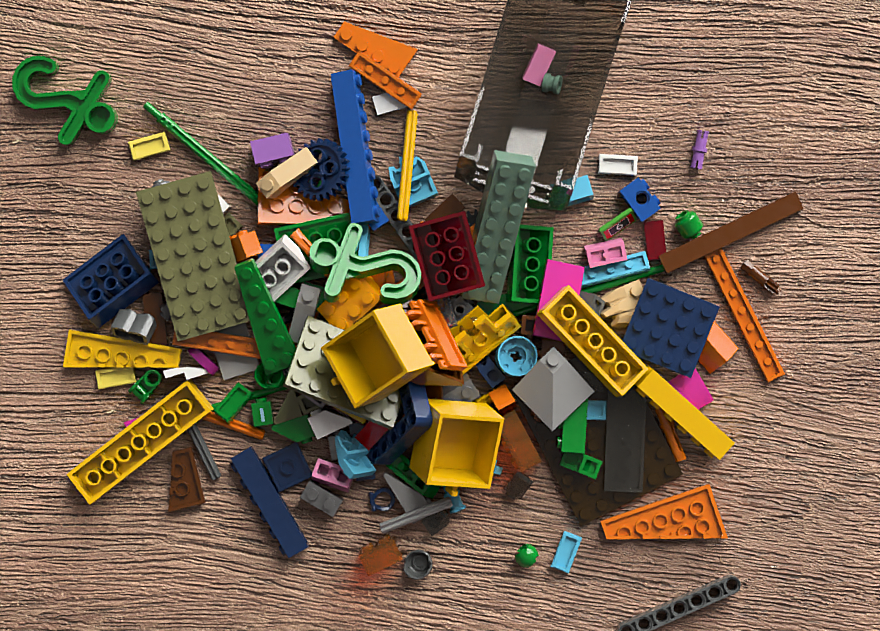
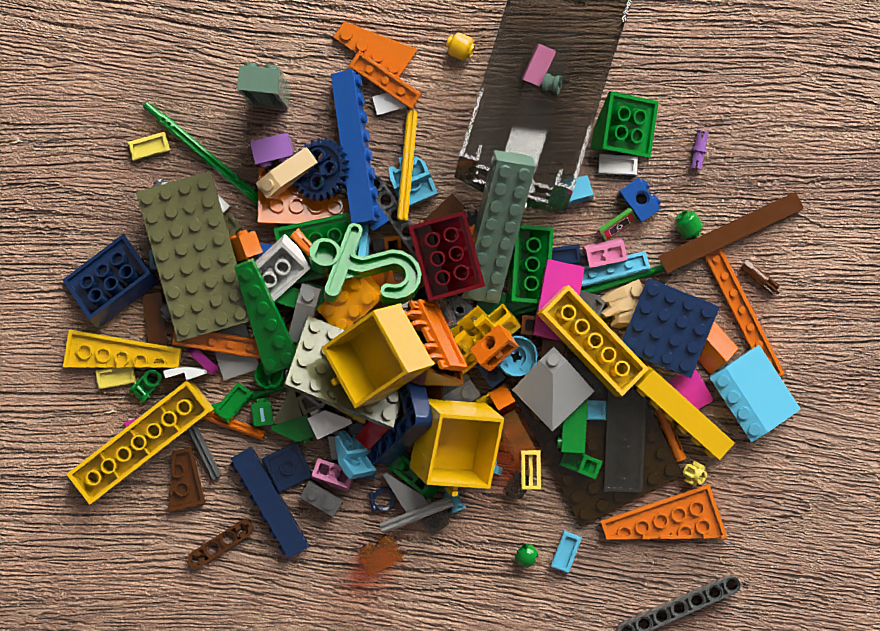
green piece [12,56,118,146] -> none
dark grey brick [111,309,157,345] -> none
dark grey hair [403,549,433,580] -> none
dark red tile [643,220,666,260] -> none
none -> reddish brown beam [187,519,253,568]
none -> sand green brick [237,62,291,109]
none -> reddish brown brick [372,235,402,254]
none -> yellow head [446,33,476,61]
none -> orange brick [470,324,519,371]
none -> light yellow tile [521,450,541,490]
none -> dark blue tile [552,244,582,264]
none -> green slope [590,91,659,158]
none -> light yellow gear [683,461,707,487]
none -> medium azure slope [710,345,801,442]

